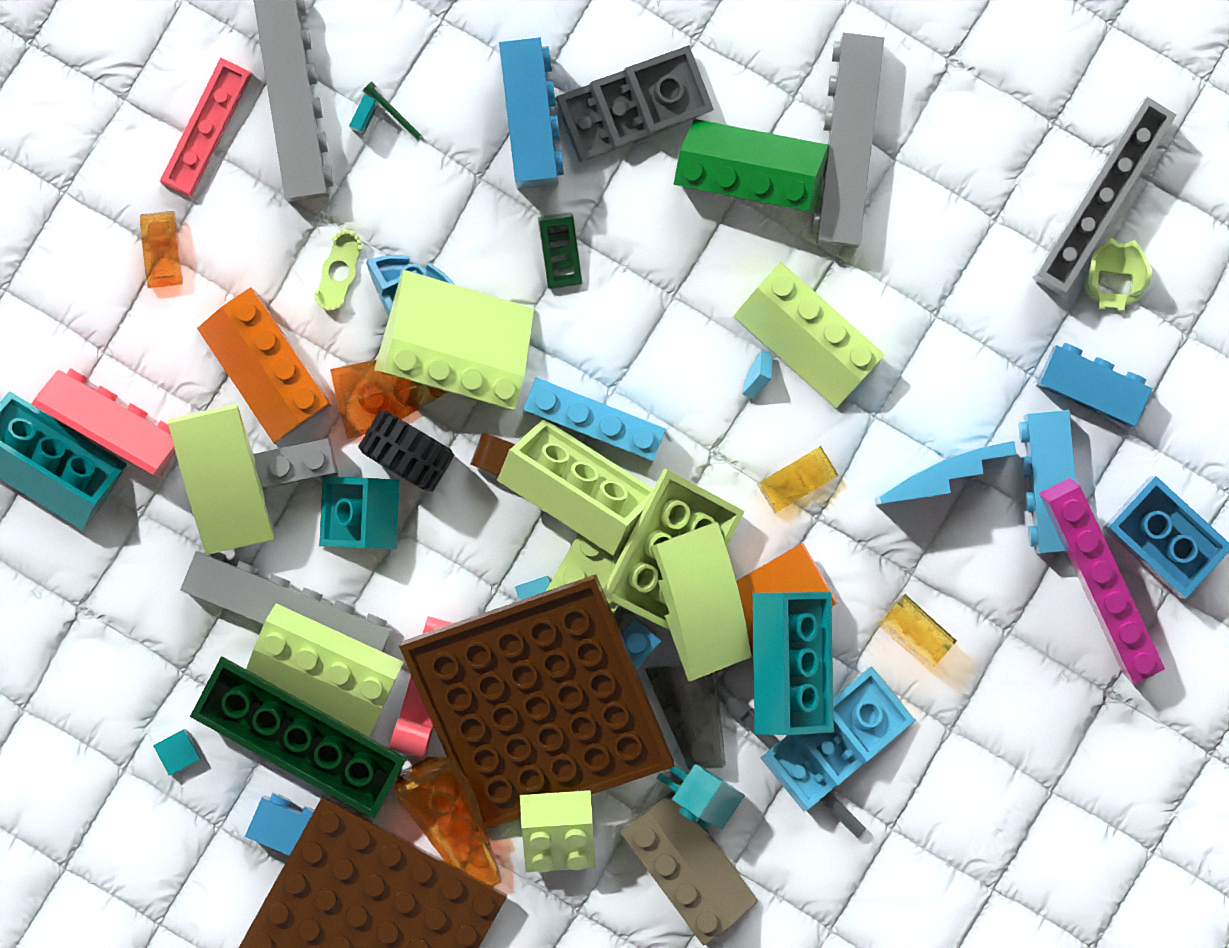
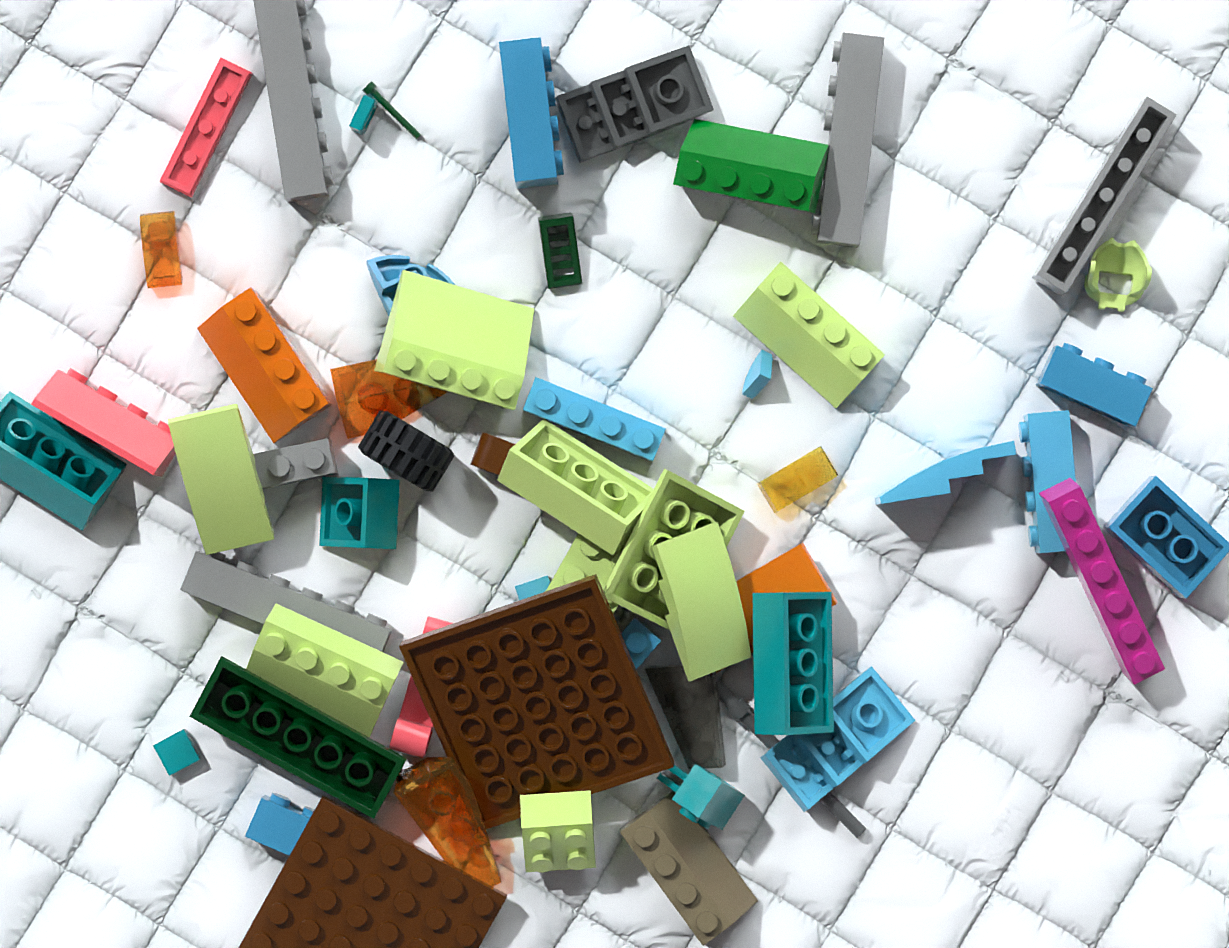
yellowish green piece [314,230,362,311] -> none
clear yellow brick [875,594,957,670] -> none

